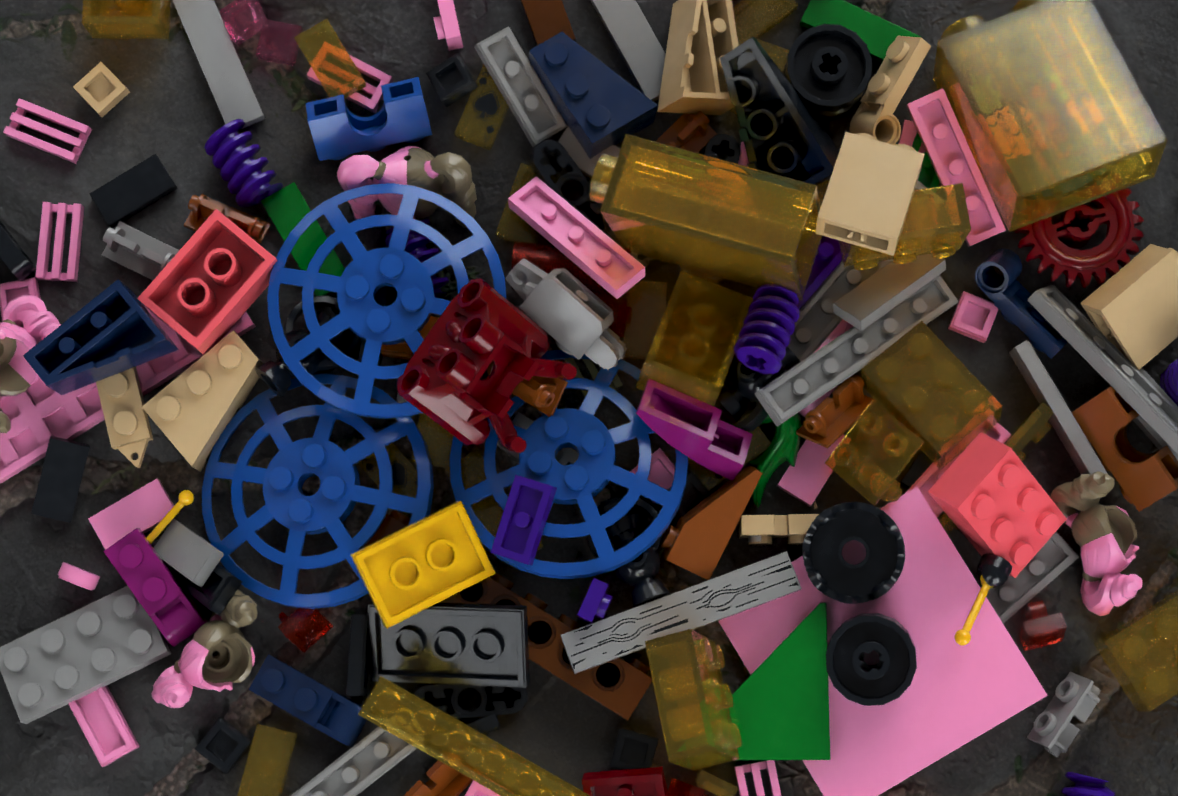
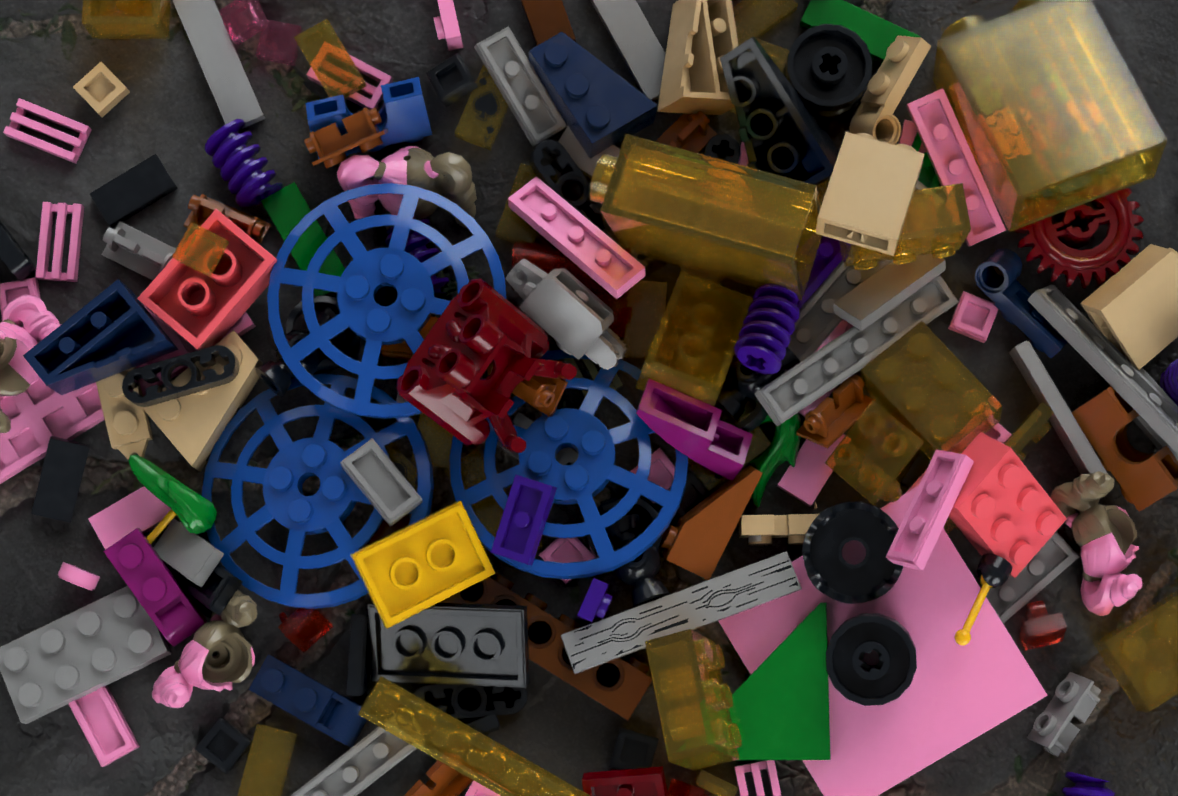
none -> black beam [122,345,240,407]
none -> green piece [129,455,217,535]
none -> clear yellow tile [172,222,229,277]
none -> dark orange hinge [304,107,389,169]
none -> light grey tile [340,438,423,527]
none -> bright pink tile [539,537,595,584]
none -> bright pink tile [885,449,974,571]

